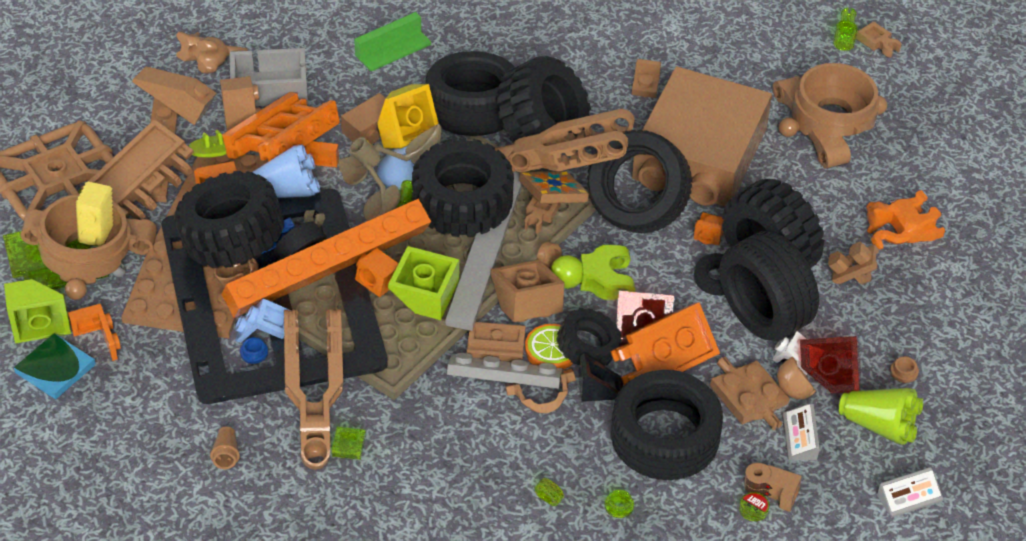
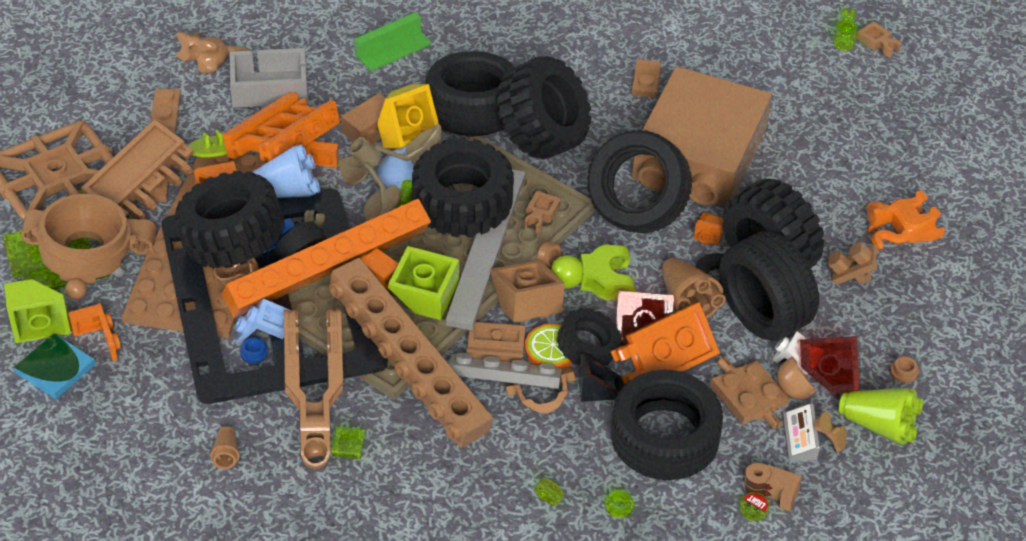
light yellow brick [76,182,114,247] -> none
medium nougat slope [132,66,217,125] -> none
medium nougat brick [220,76,260,131] -> none
medium nougat piece [495,109,635,172] -> none
medium nougat tile [519,171,589,203] -> none
medium nougat piece [773,63,887,169] -> none
slope [877,467,943,518] -> none
none -> medium nougat brick [329,258,493,449]
none -> medium nougat cone [662,258,726,319]
none -> medium nougat piece [814,412,848,453]

